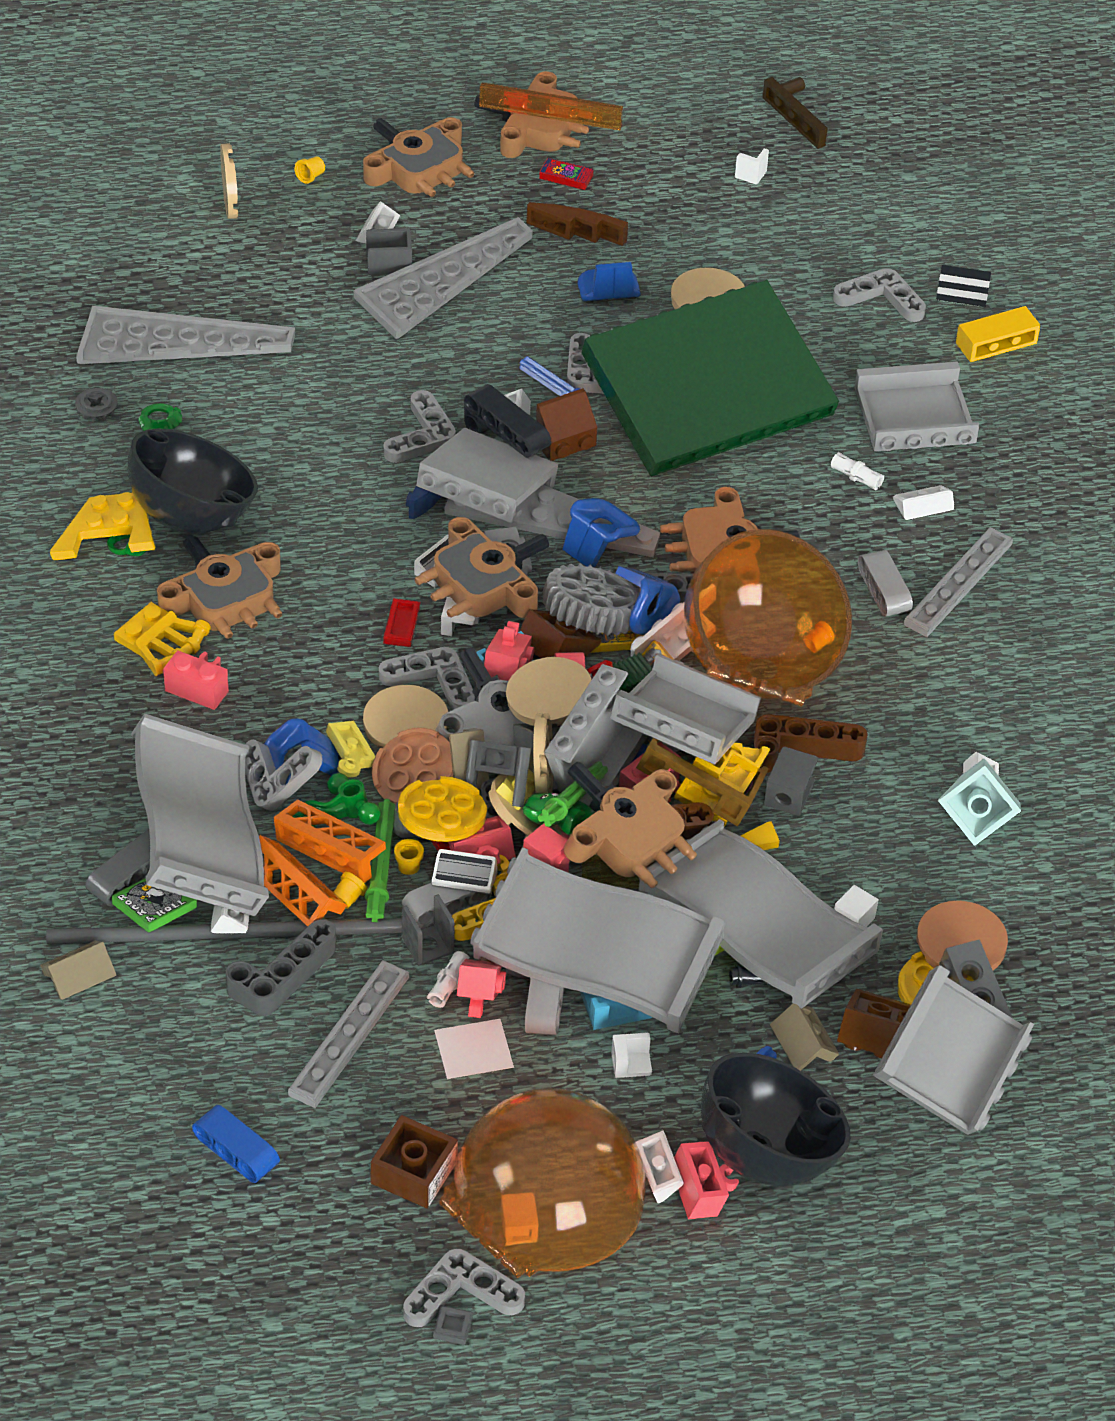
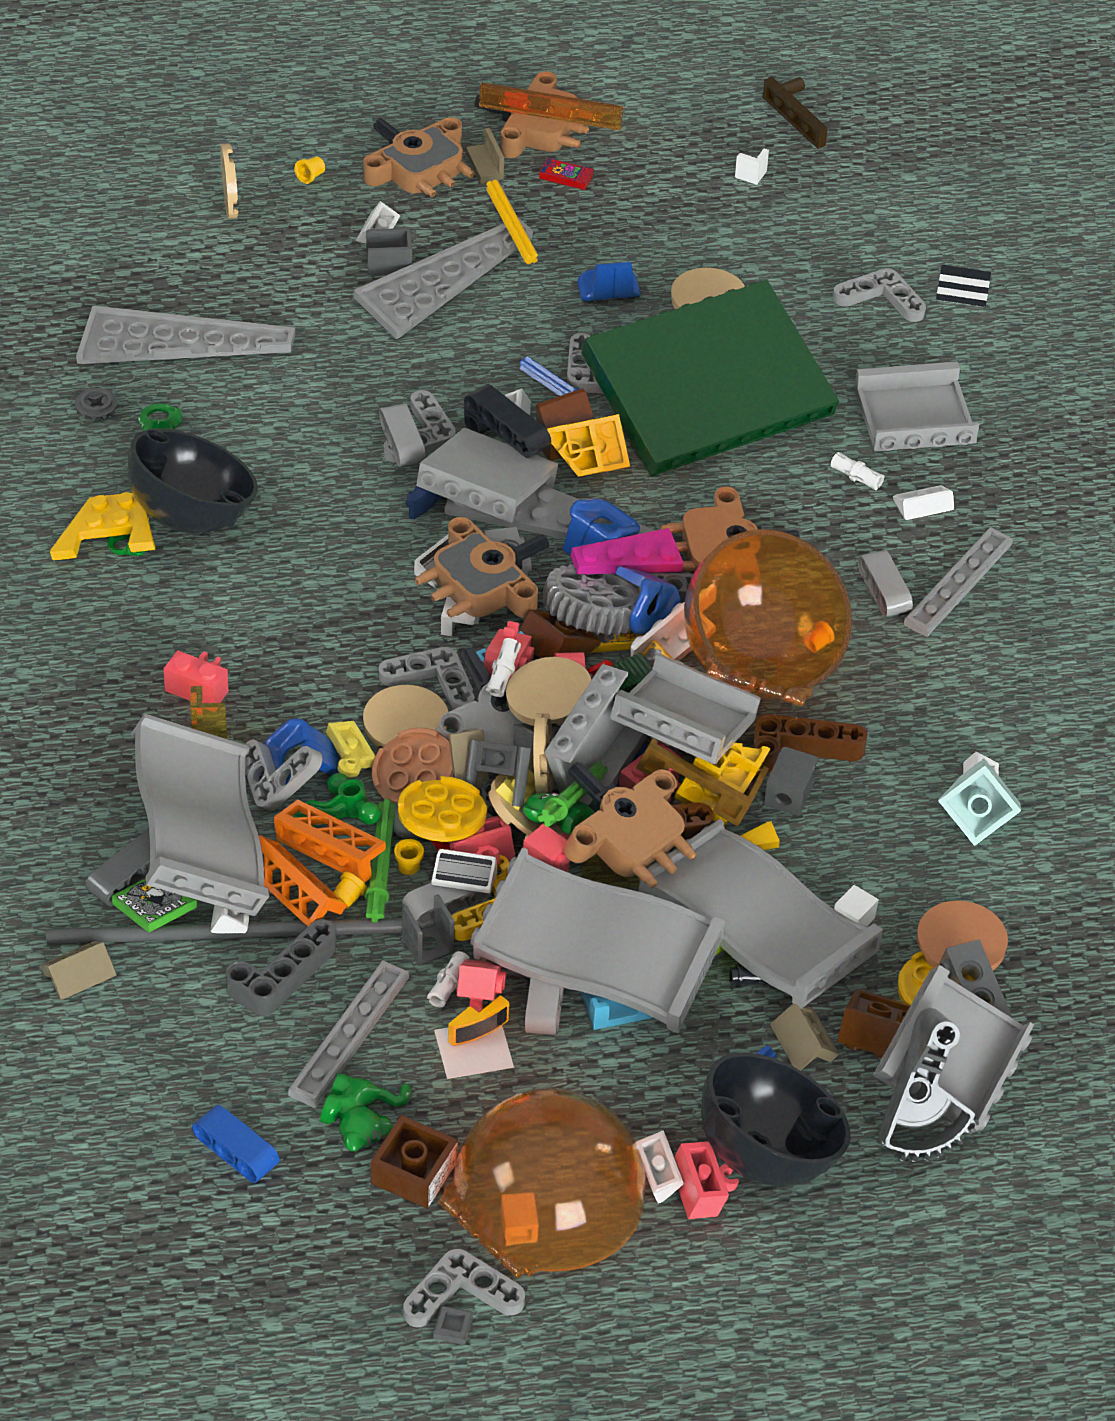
yellow plate [114,602,211,676] -> none
medium nougat piece [157,535,282,639] -> none
red tile [383,598,420,647] -> none
reddish brown slope [526,202,628,246] -> none
white panel [611,1033,652,1078] -> none
yellow brick [956,306,1040,362] -> none
none -> clear yellow panel [190,686,227,739]
none -> green animal [320,1073,412,1151]
none -> light grey beam [379,403,426,467]
none -> slope [448,995,509,1046]
none -> dark tan panel [466,128,504,184]
none -> yellow axle [486,180,538,264]
none -> white pin [486,638,521,697]
none -> yellow slope [547,414,630,477]
none -> dark pink wing [570,528,684,574]
none -> dark grey arm [878,1008,979,1162]

